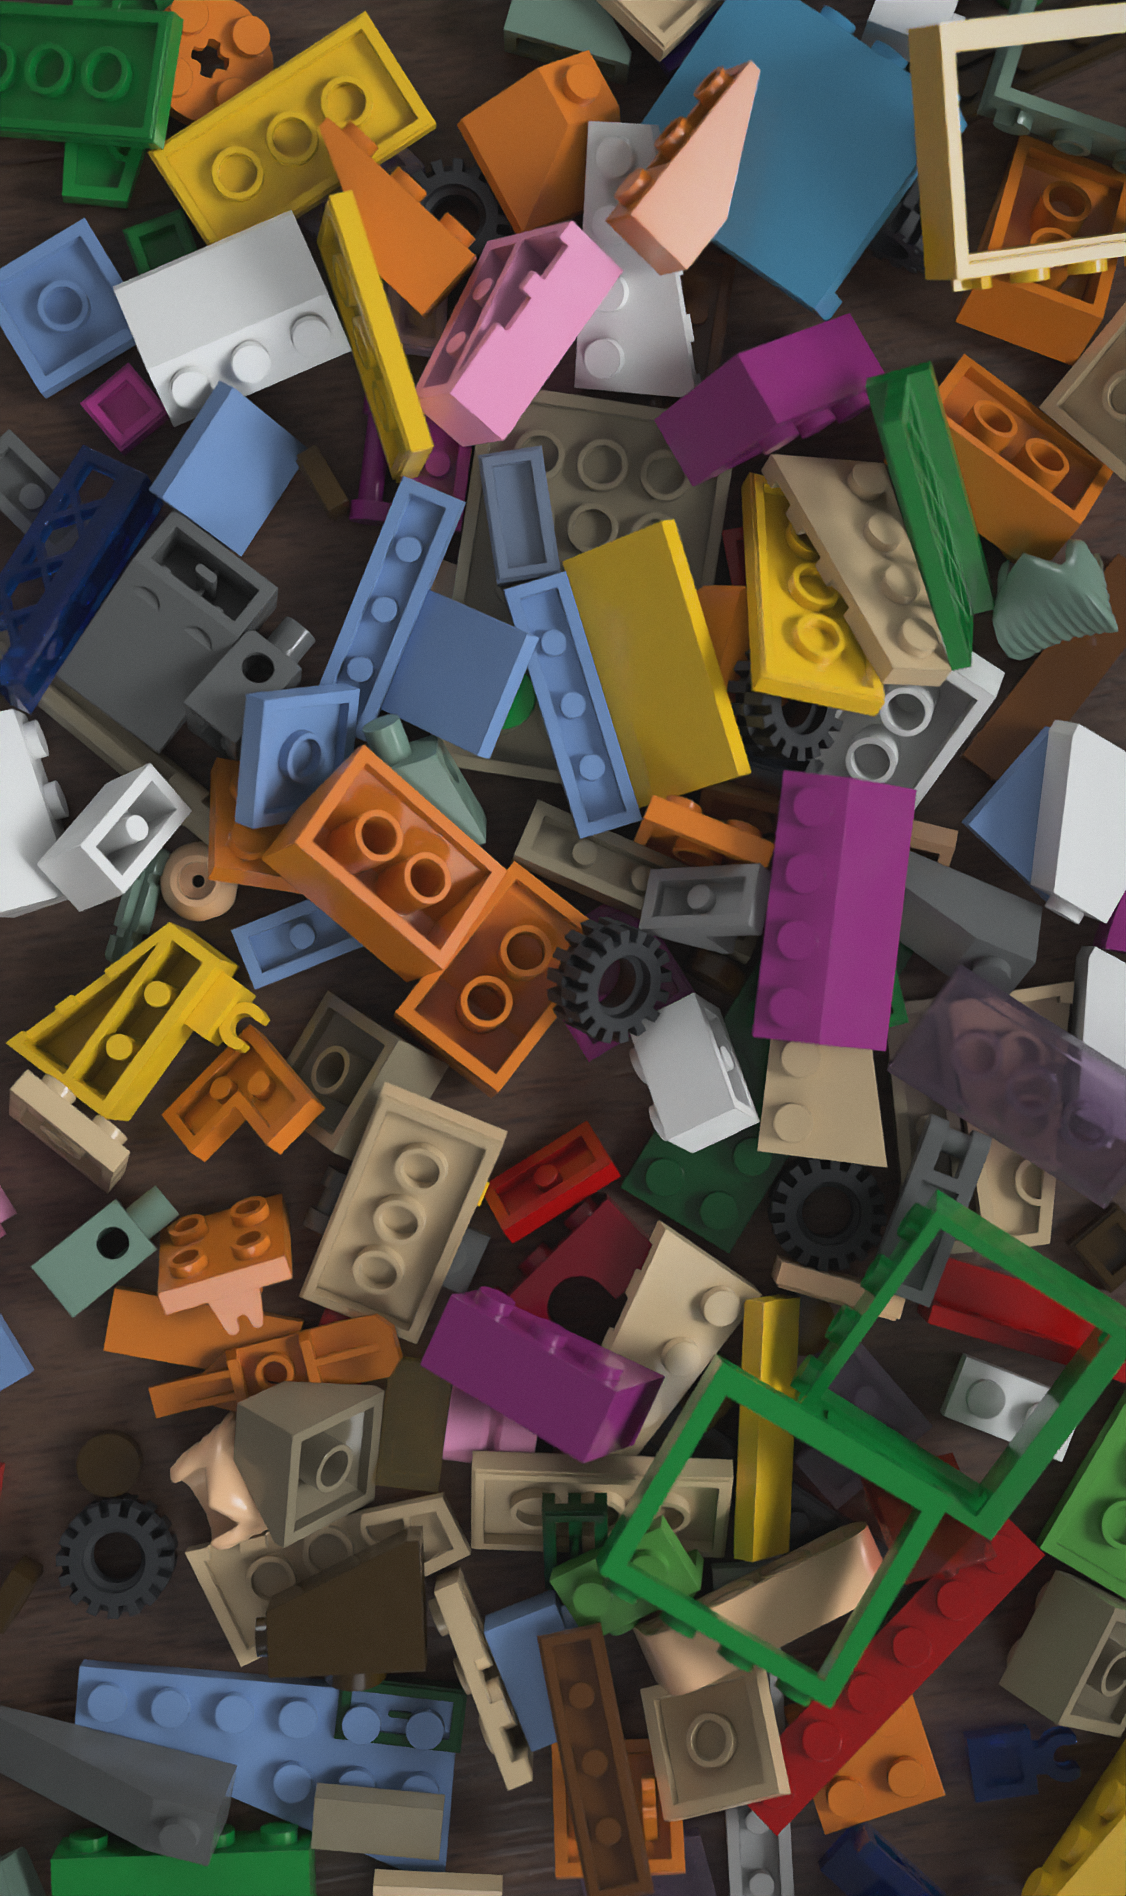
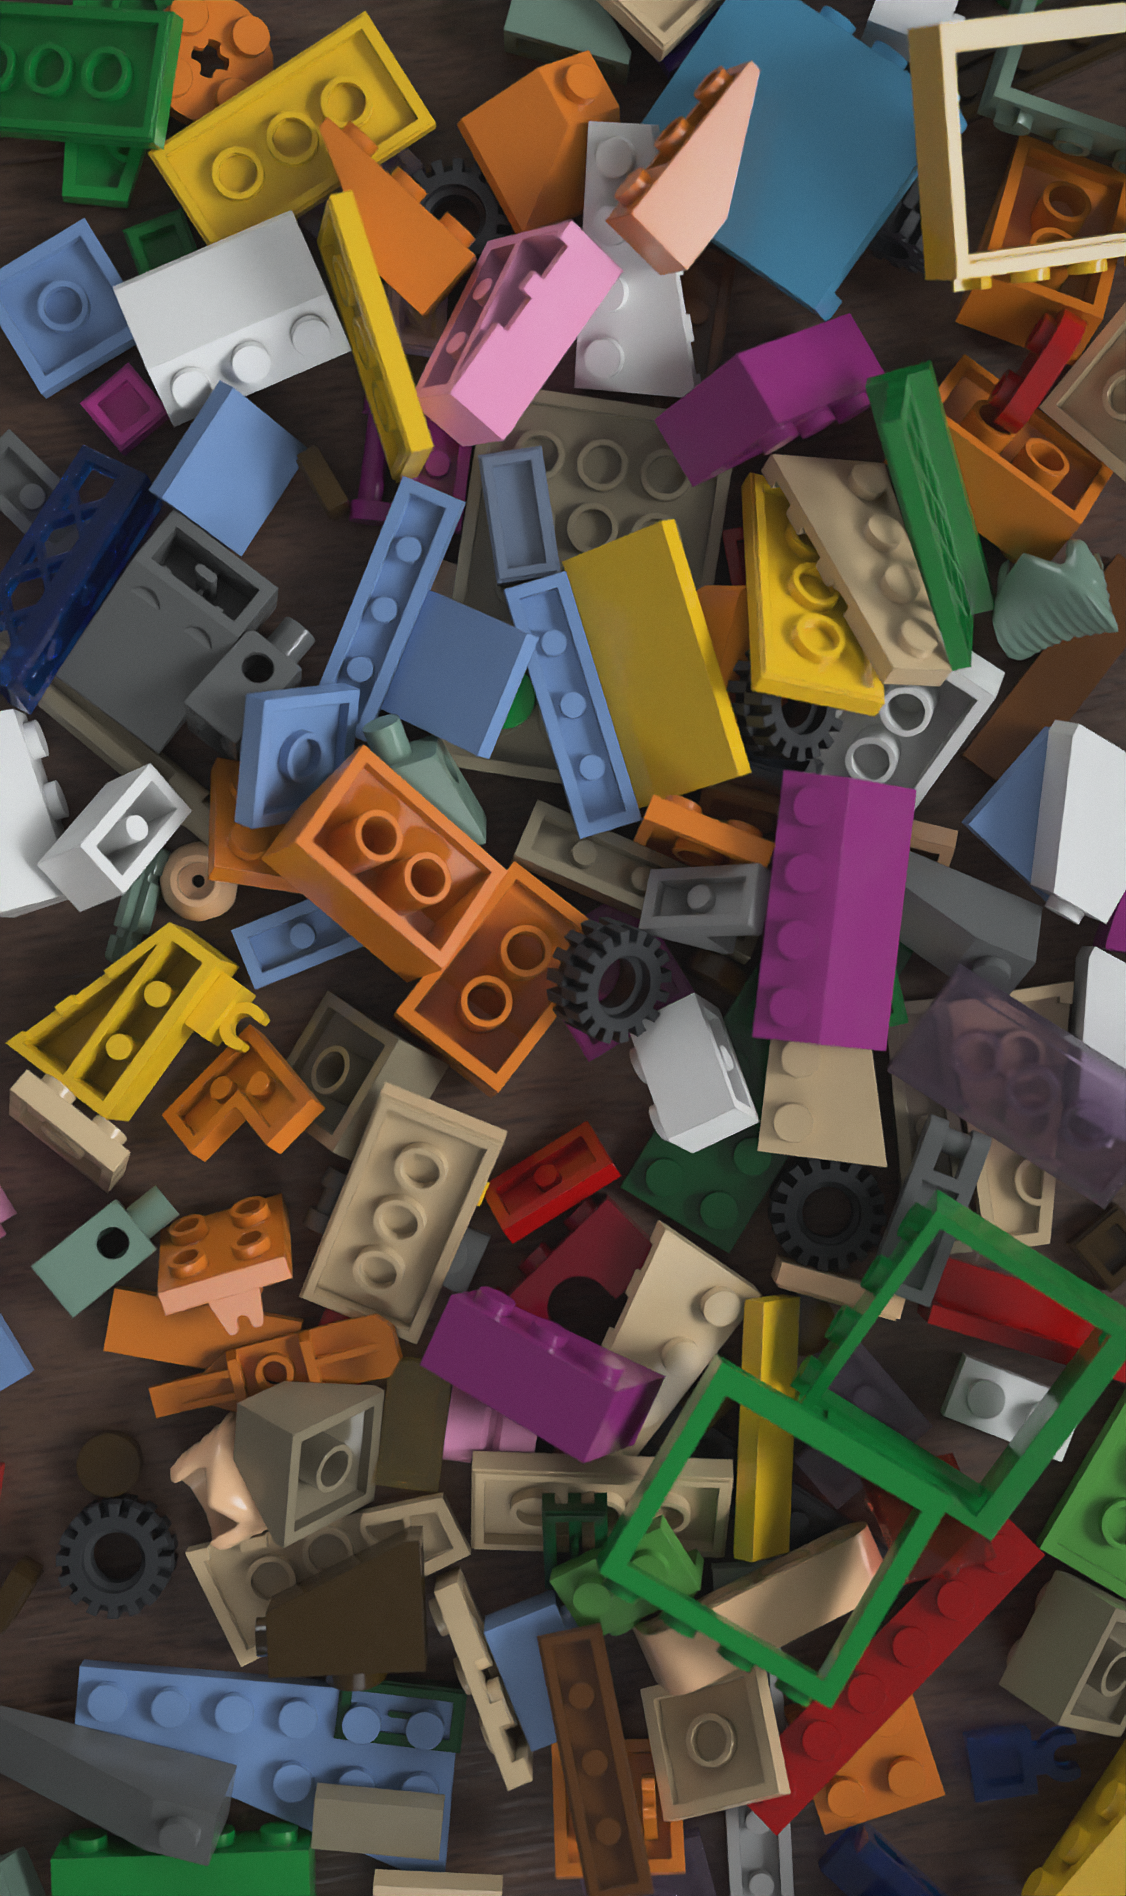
none -> red plate [988,308,1087,435]

